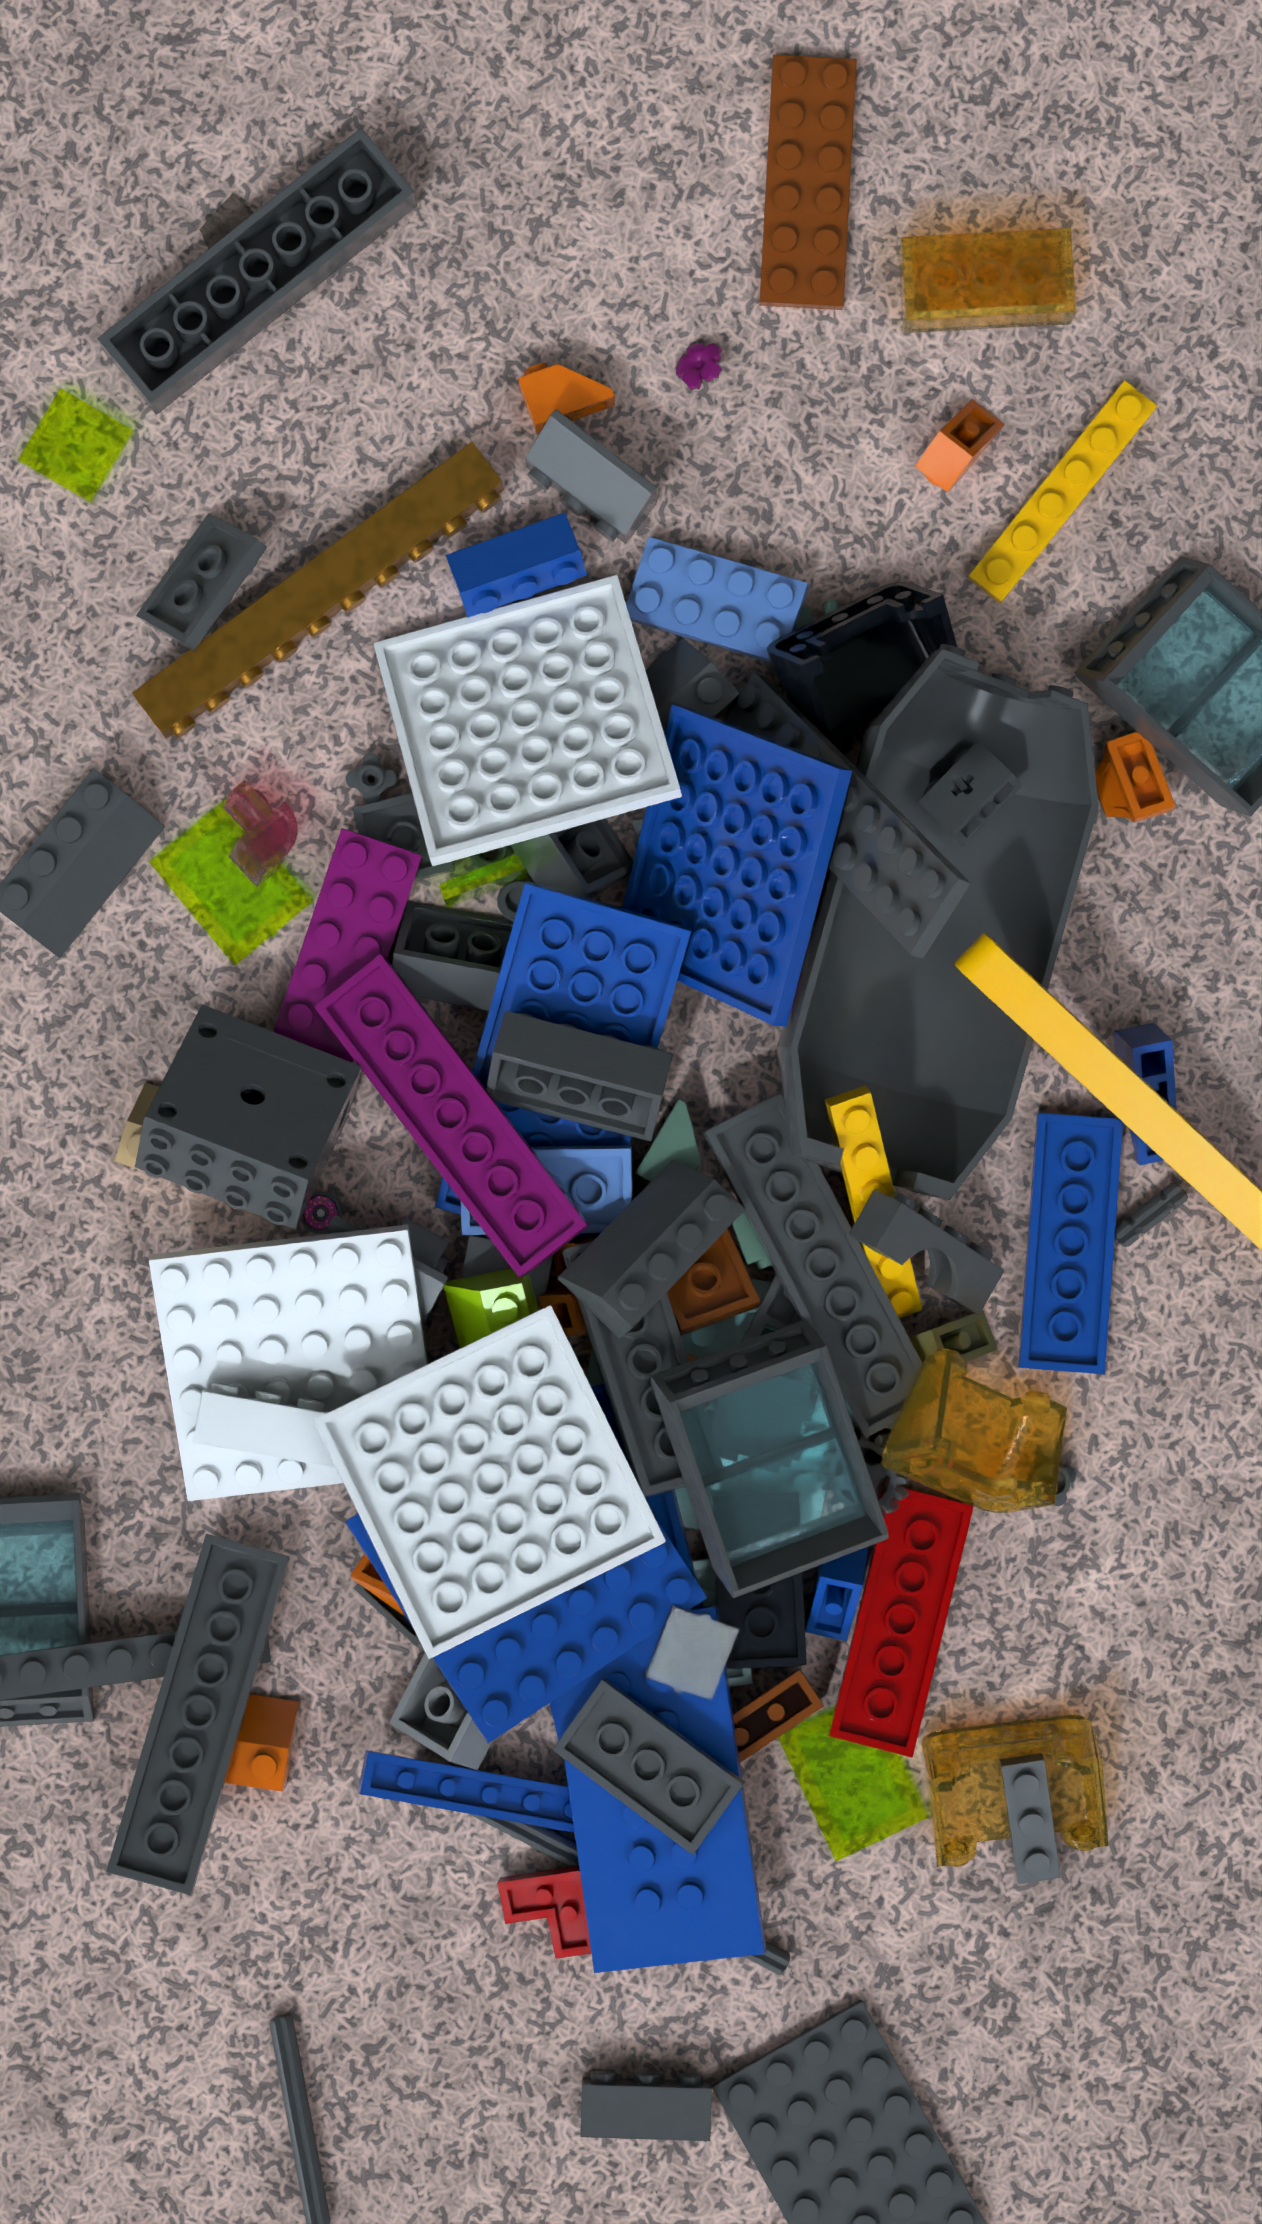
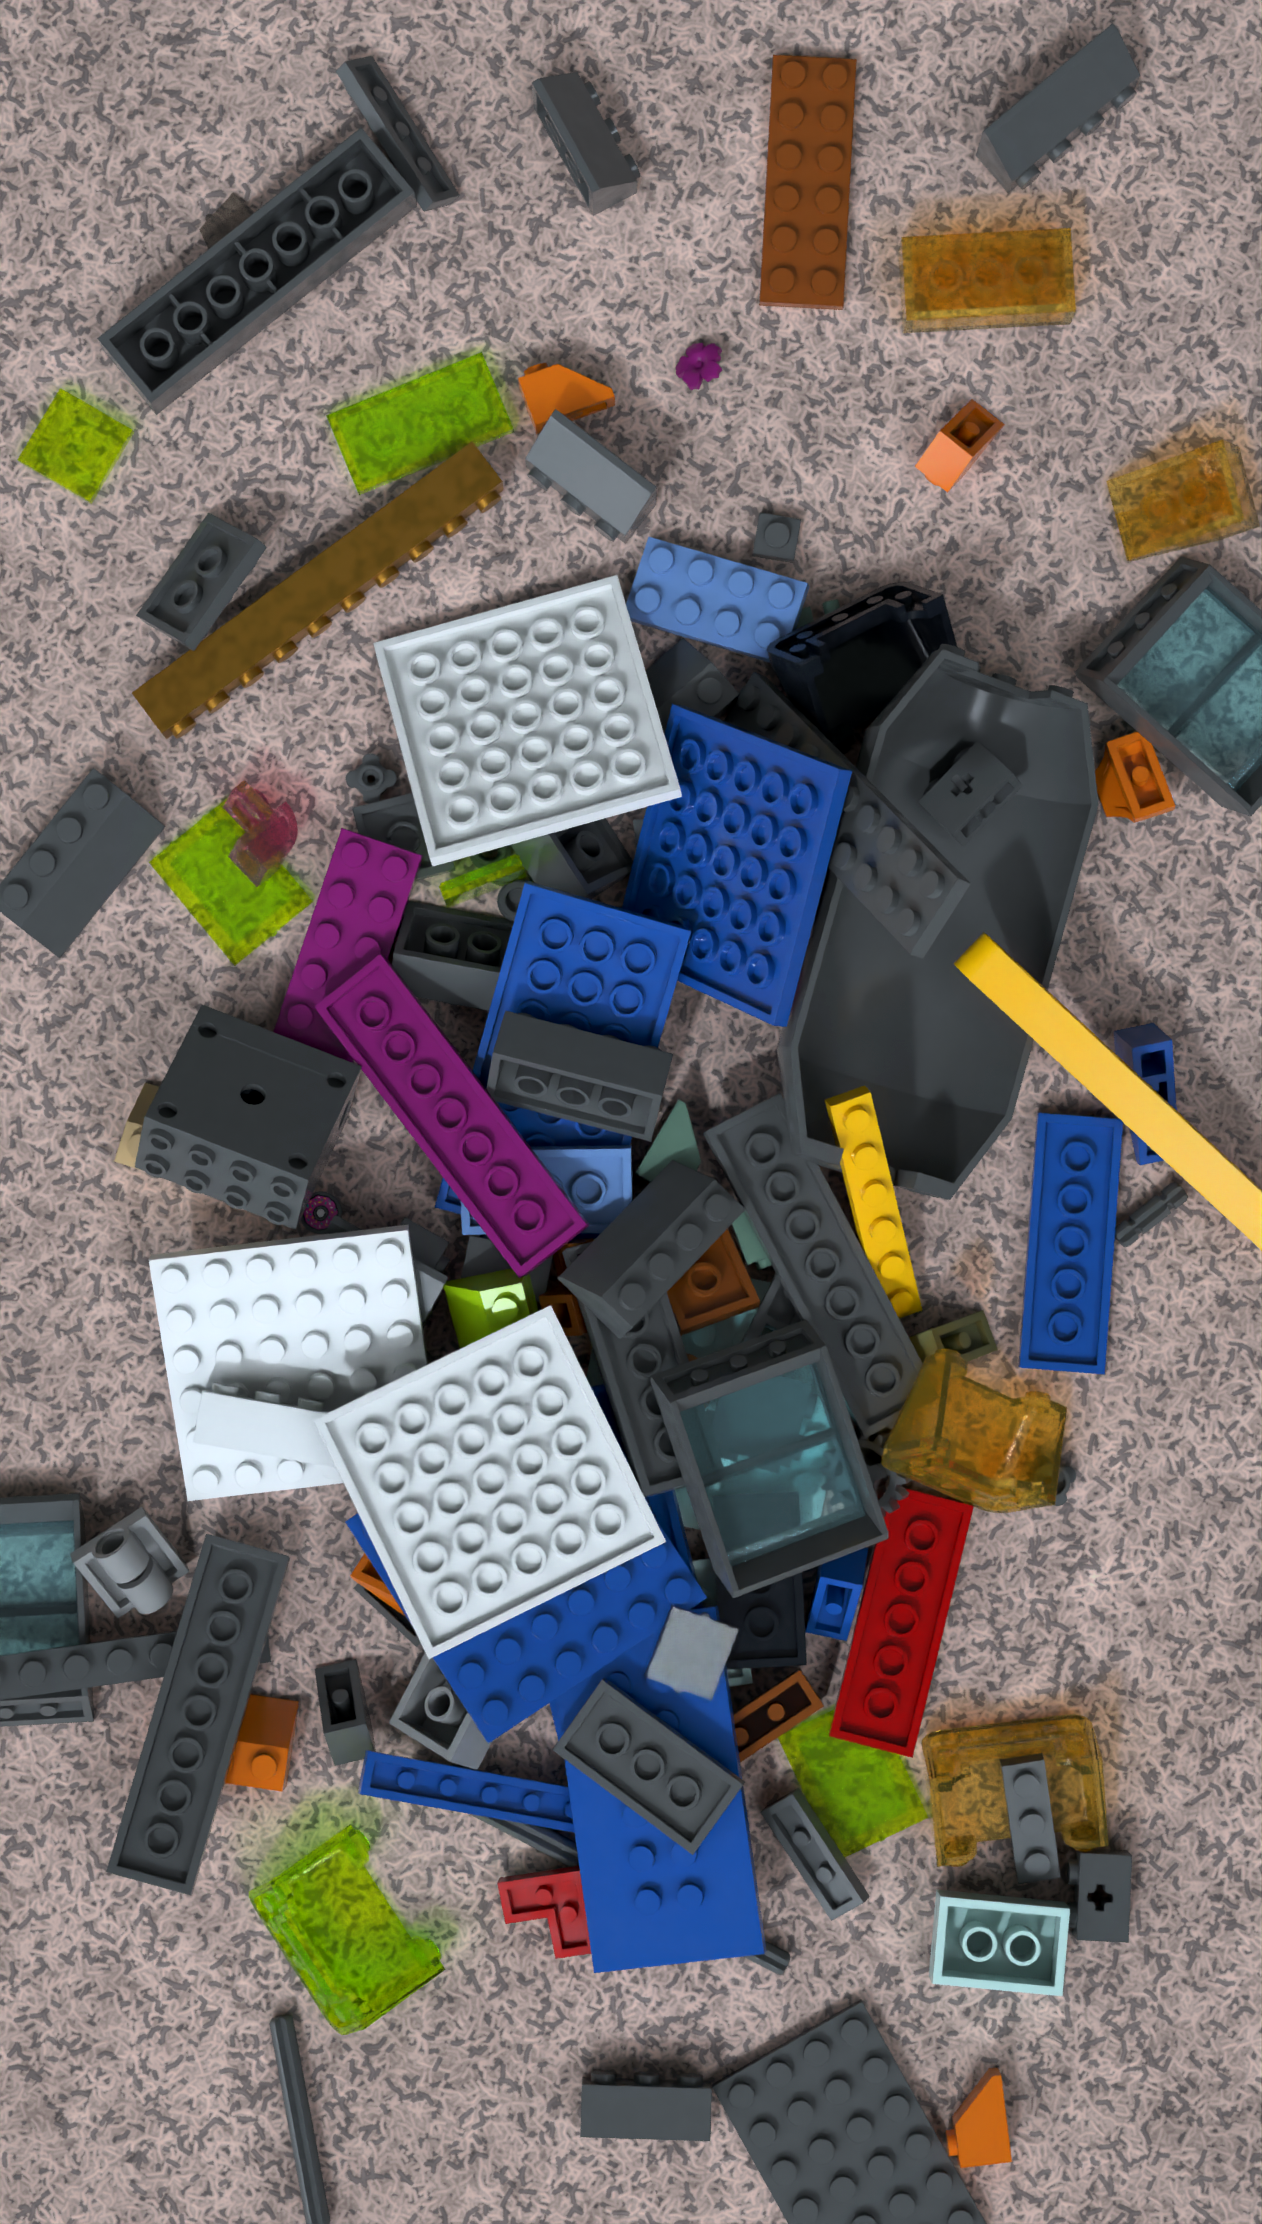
blue brick [446,512,587,618] -> none
dark grey arch [848,1189,1004,1315] -> none
yellow plate [967,380,1157,604] -> none
none -> light grey plate [70,1507,190,1618]
none -> clear neon green windscreen [249,1824,446,2035]
none -> dark grey slope [315,1659,376,1766]
none -> clear neon green tile [326,352,514,495]
none -> dark grey plate [336,56,460,212]
none -> dark grey slope [532,72,641,216]
none -> dark grey plate [752,512,801,563]
none -> dark grey plate [760,1788,870,1921]
none -> light aqua brick [929,1889,1070,1996]
none -> orange slope [945,2067,1012,2168]
none -> dark grey slope [976,23,1140,193]
none -> dark grey brick [1066,1848,1132,1943]
none -> clear yellow slope [1106,439,1260,562]

